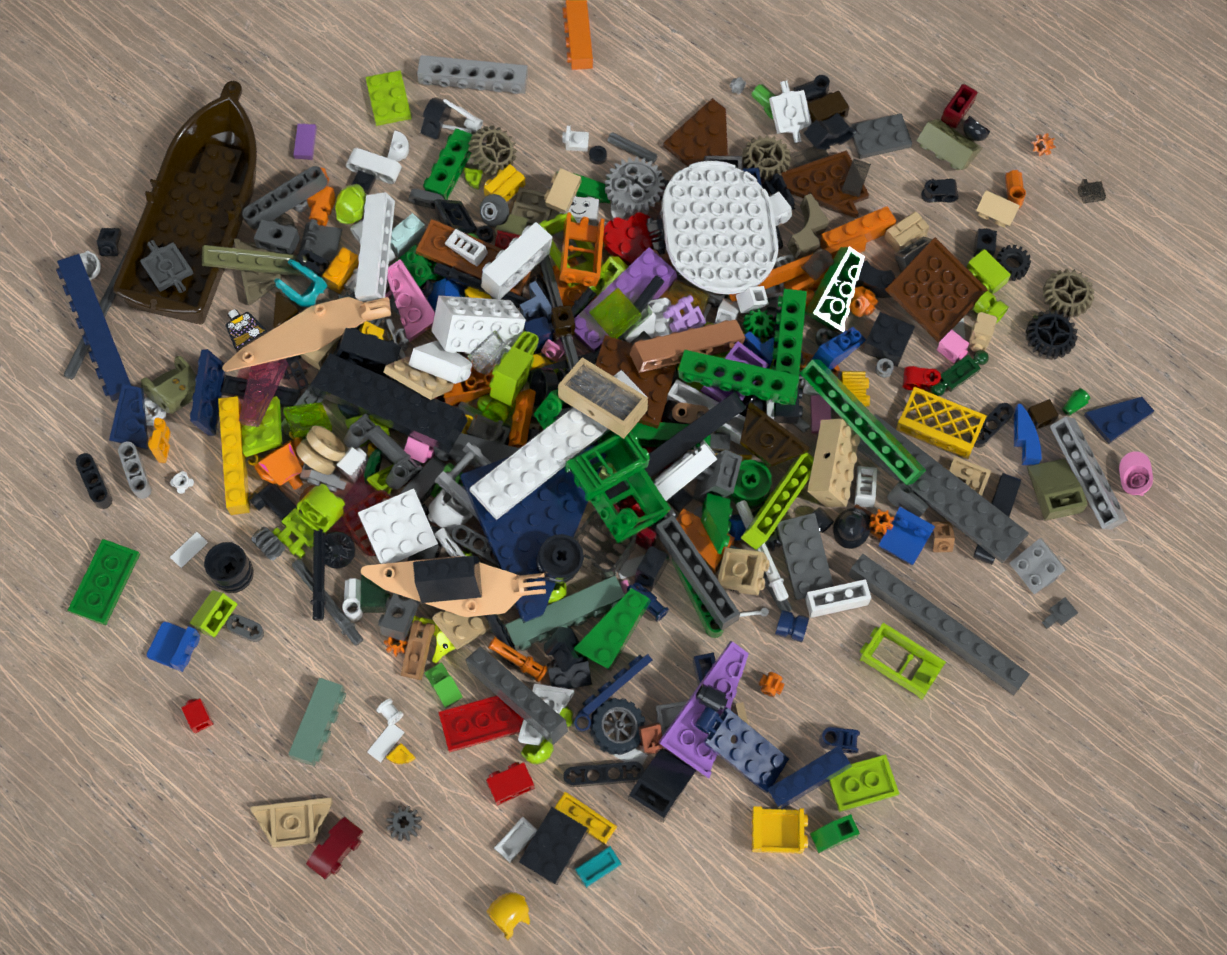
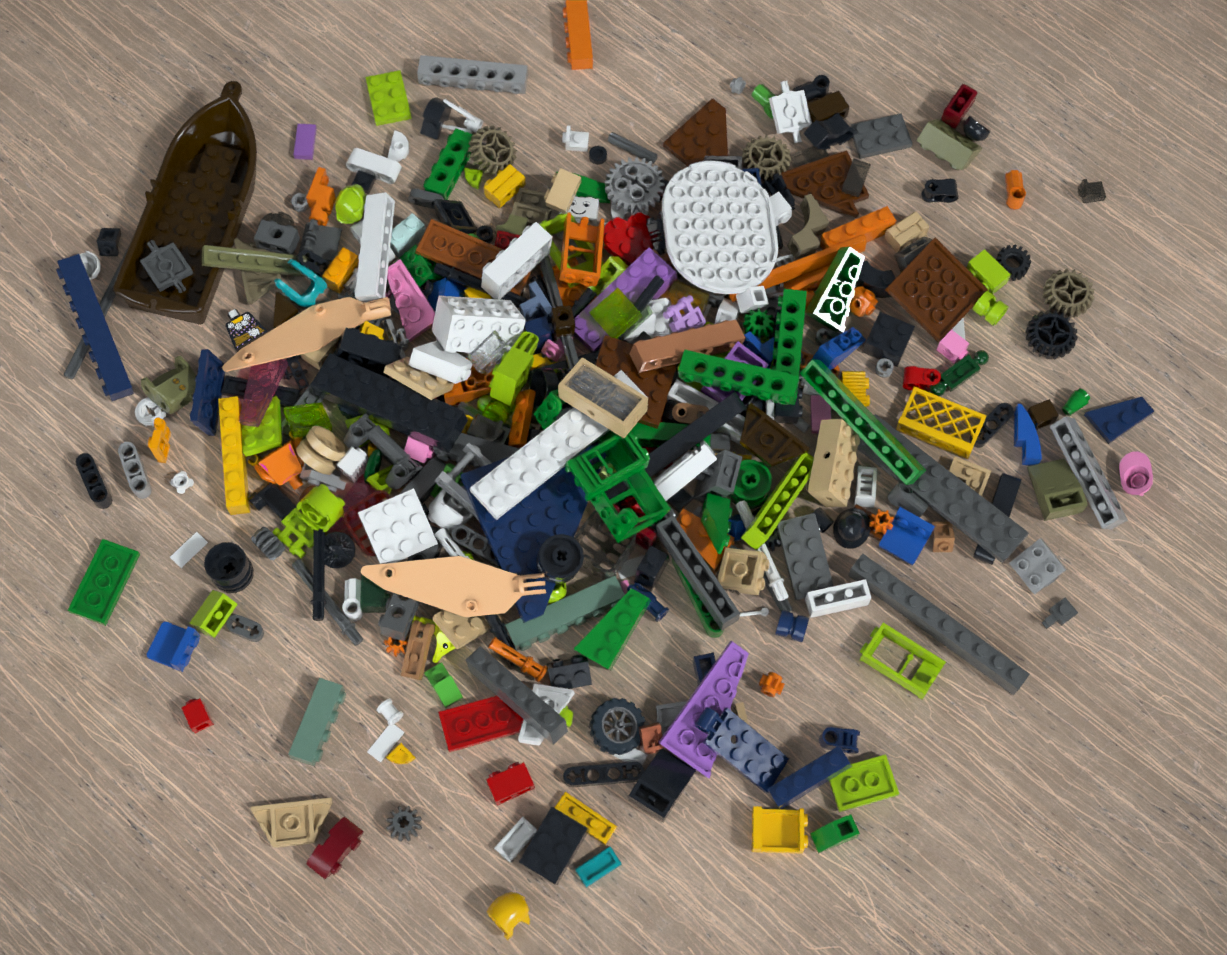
dark blue wing [109,384,149,449] -> none
dark grey beam [242,166,328,229] -> none
black slope [413,556,482,603] -> none
white slope [445,229,488,266] -> none
dark grey piece [480,194,509,228] -> none
lime hair [521,738,554,764] -> none
black brick [544,627,580,672] -> none
dark blue hinge [572,654,653,732] -> none
black brick [695,684,728,712] -> none
clear smoke bracket [801,249,835,280] -> none
tan brick [968,312,997,352] -> none
black brick [973,228,997,257] -> none
tan brick [976,190,1020,228] -> none
orange gear [1032,133,1056,156] -> none

